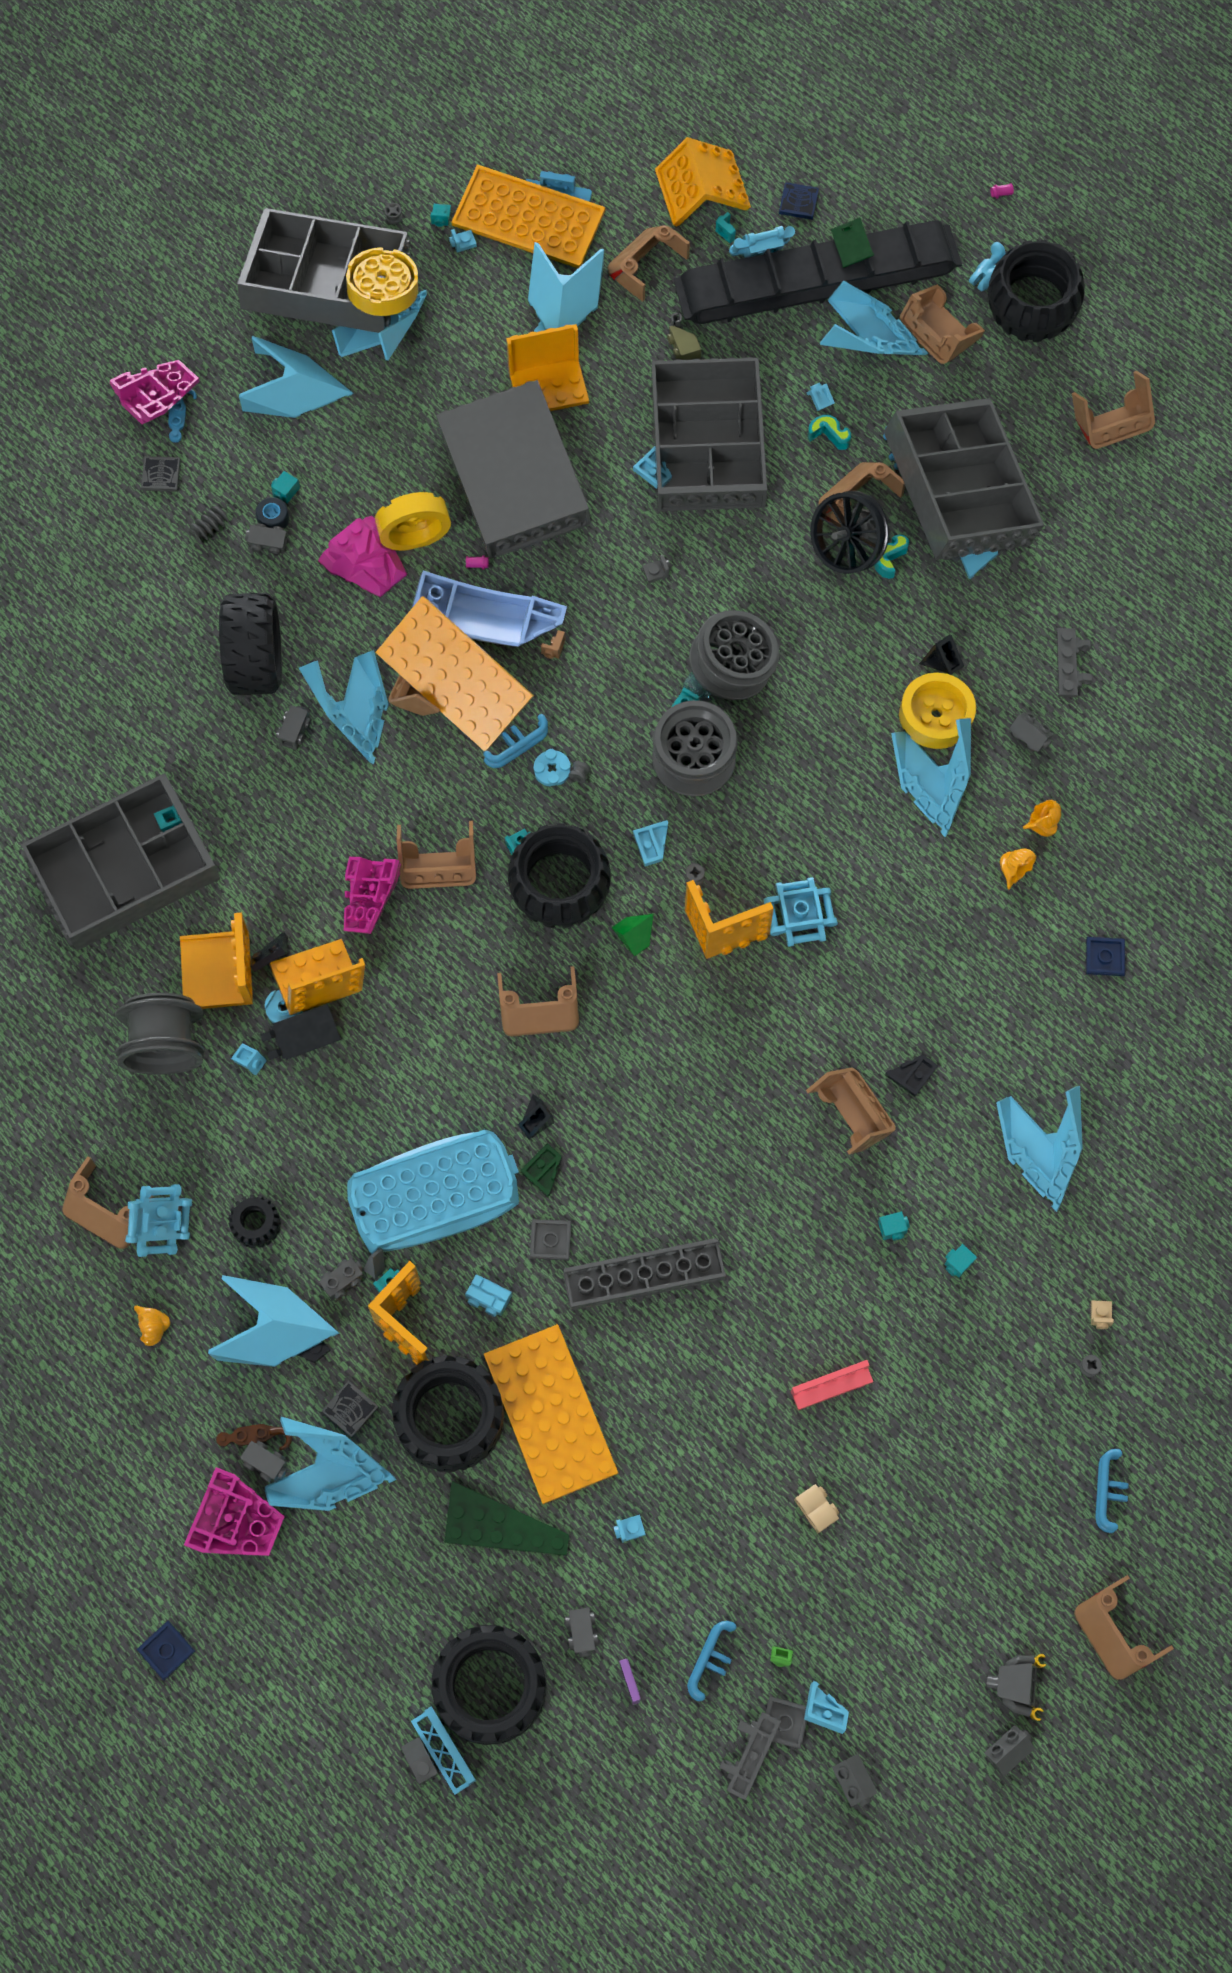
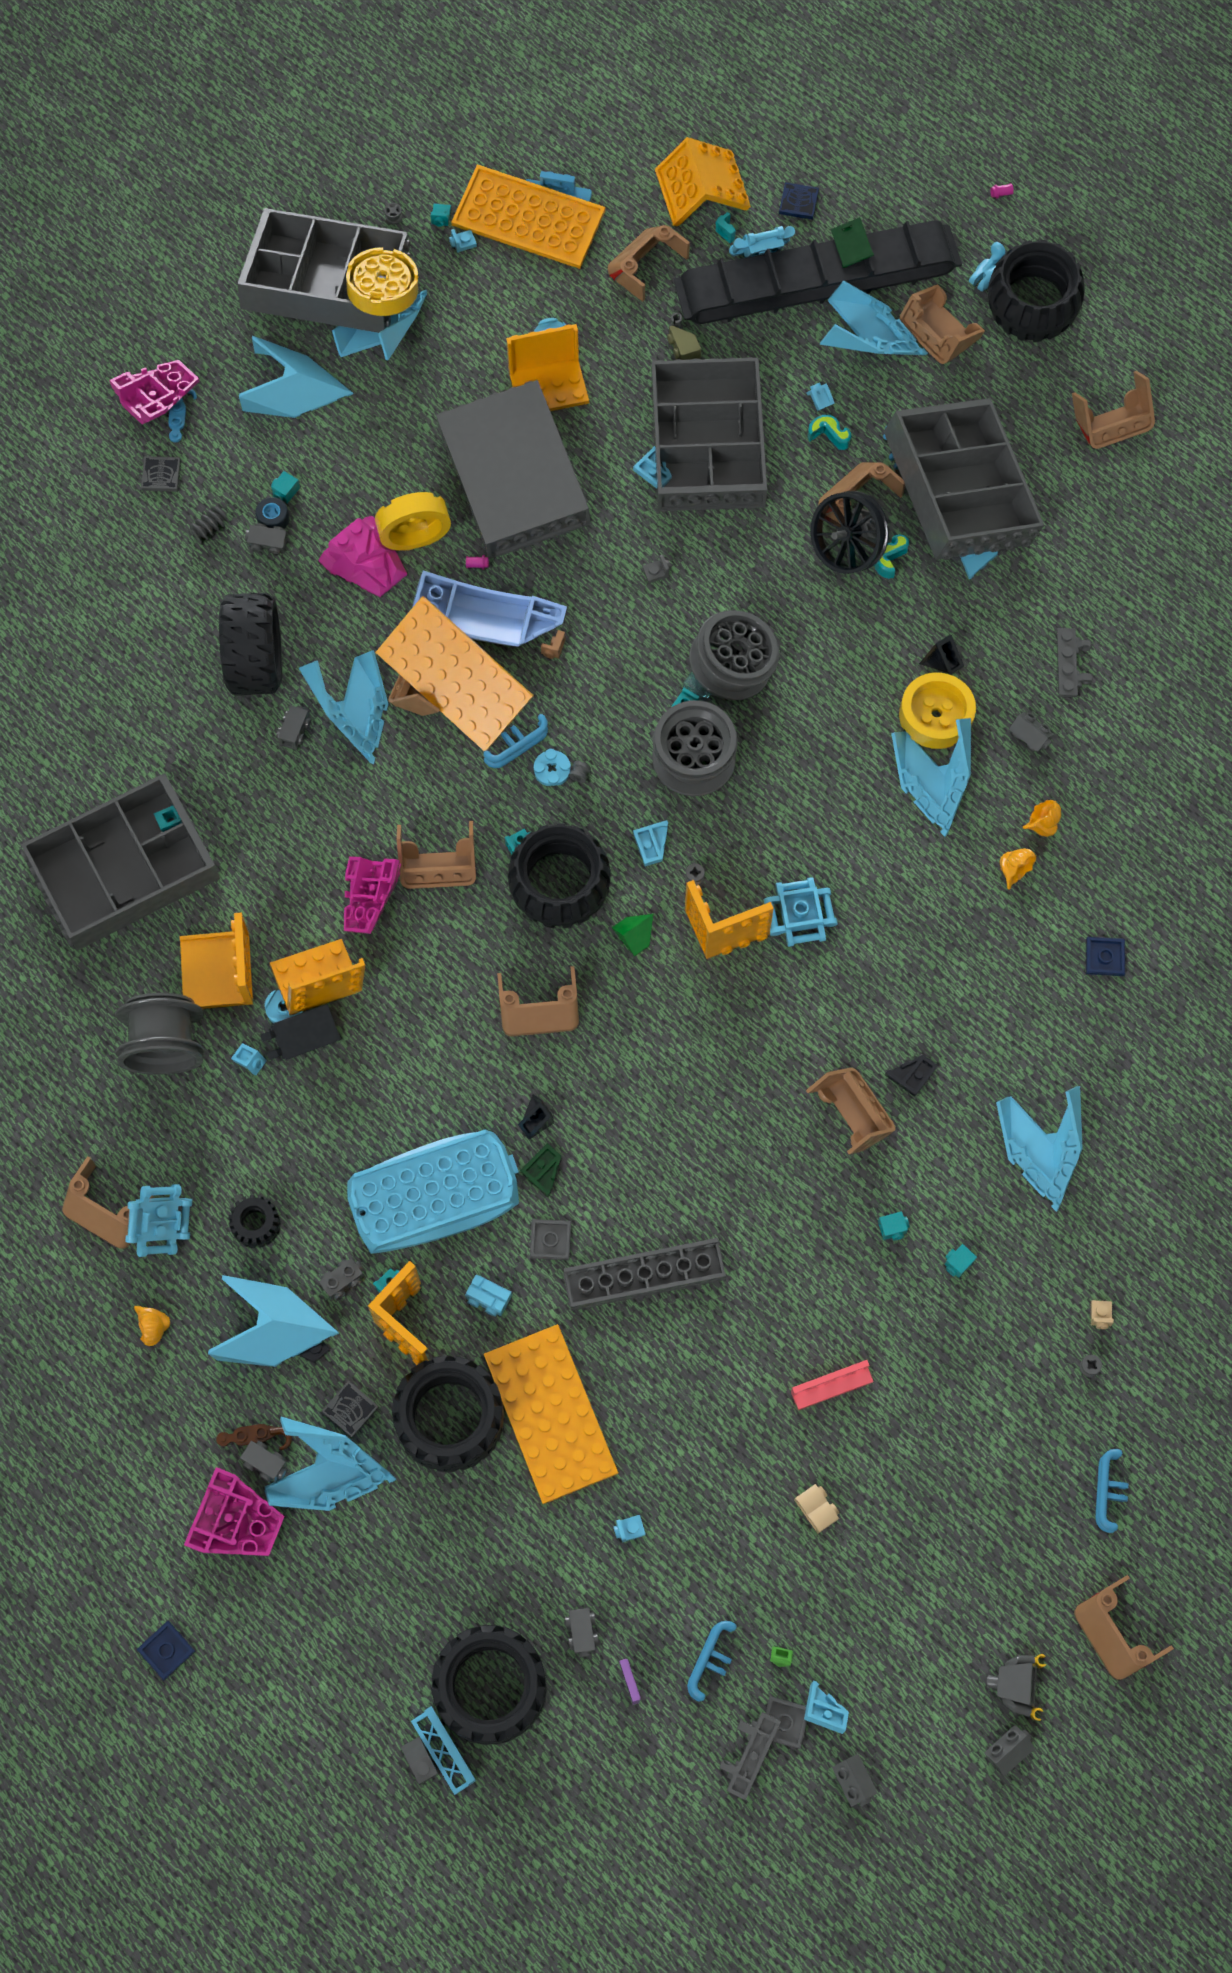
black wing [250,932,288,972] -> none
dark grey slope [364,1248,385,1278] -> none
dark green wing [444,1481,569,1556] -> none
medium azure windscreen [528,242,604,329] -> none

